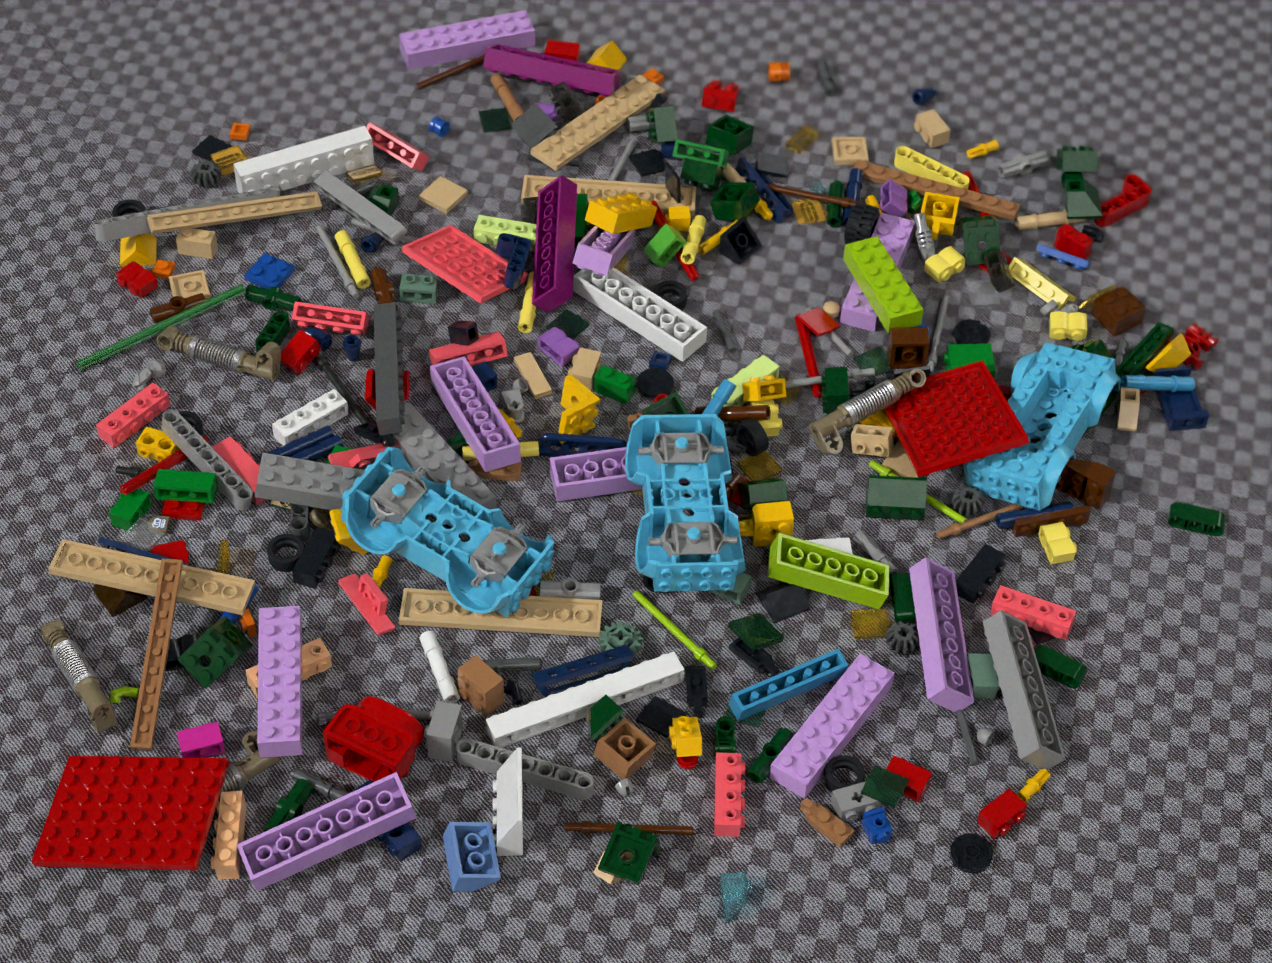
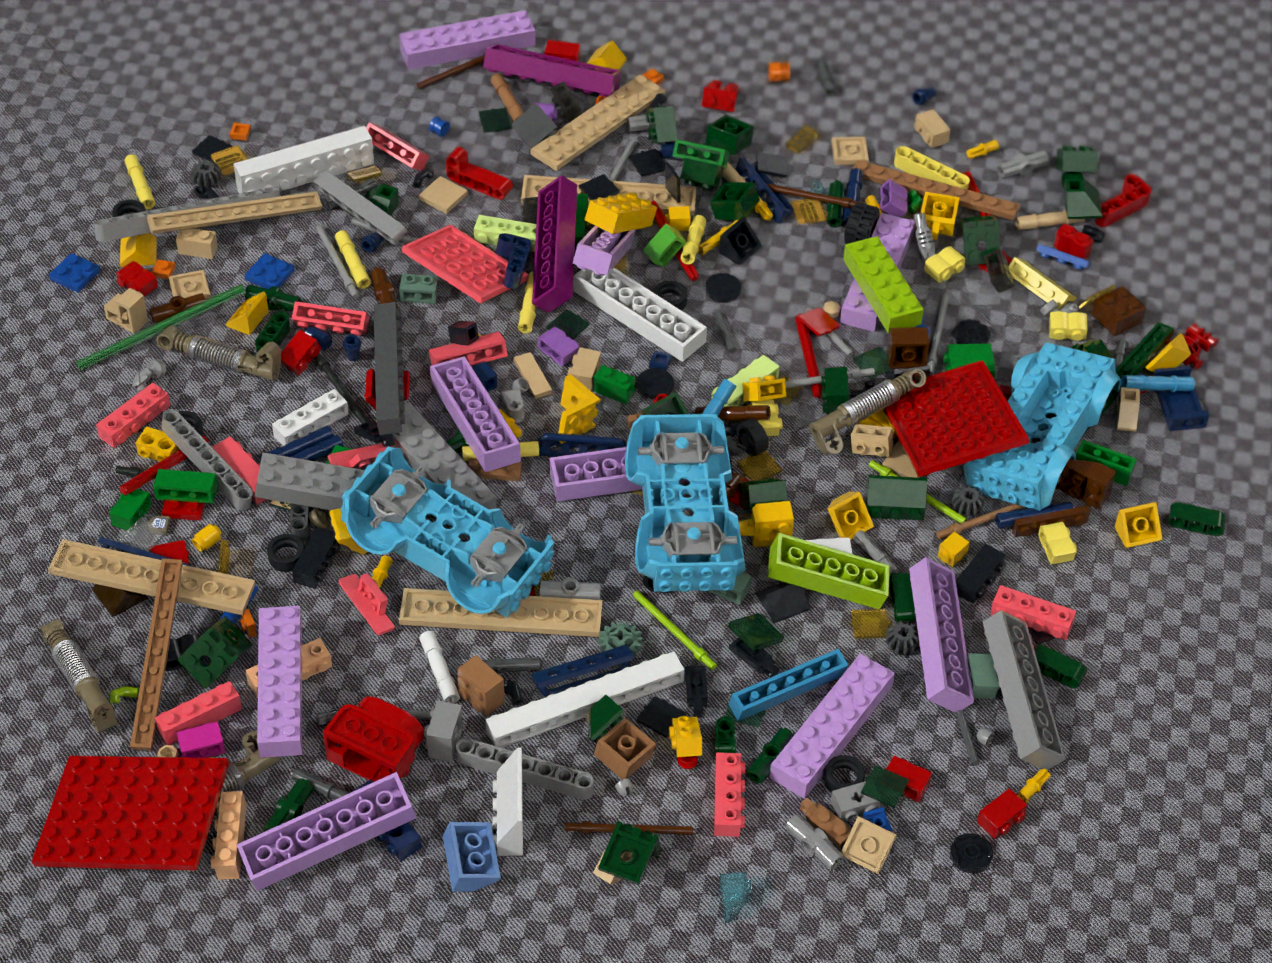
none -> blue plate [49,253,101,293]
none -> tan brick [104,288,148,333]
none -> light yellow piece [124,154,155,210]
none -> coral brick [155,681,242,745]
none -> tan tile [157,745,179,757]
none -> yellow brick [191,524,222,552]
none -> black arm [194,186,220,199]
none -> yellow slope [225,291,269,335]
none -> black arm [413,167,434,188]
none -> red beam [446,147,513,200]
none -> black piece [579,174,620,200]
none -> black tile [705,273,741,303]
none -> light grey piece [785,814,844,870]
none -> yellow slope [827,492,874,540]
none -> tan tile [841,816,897,874]
none -> yellow brick [937,532,970,567]
none -> green brick [1075,440,1137,486]
none -> yellow slope [1115,502,1163,548]

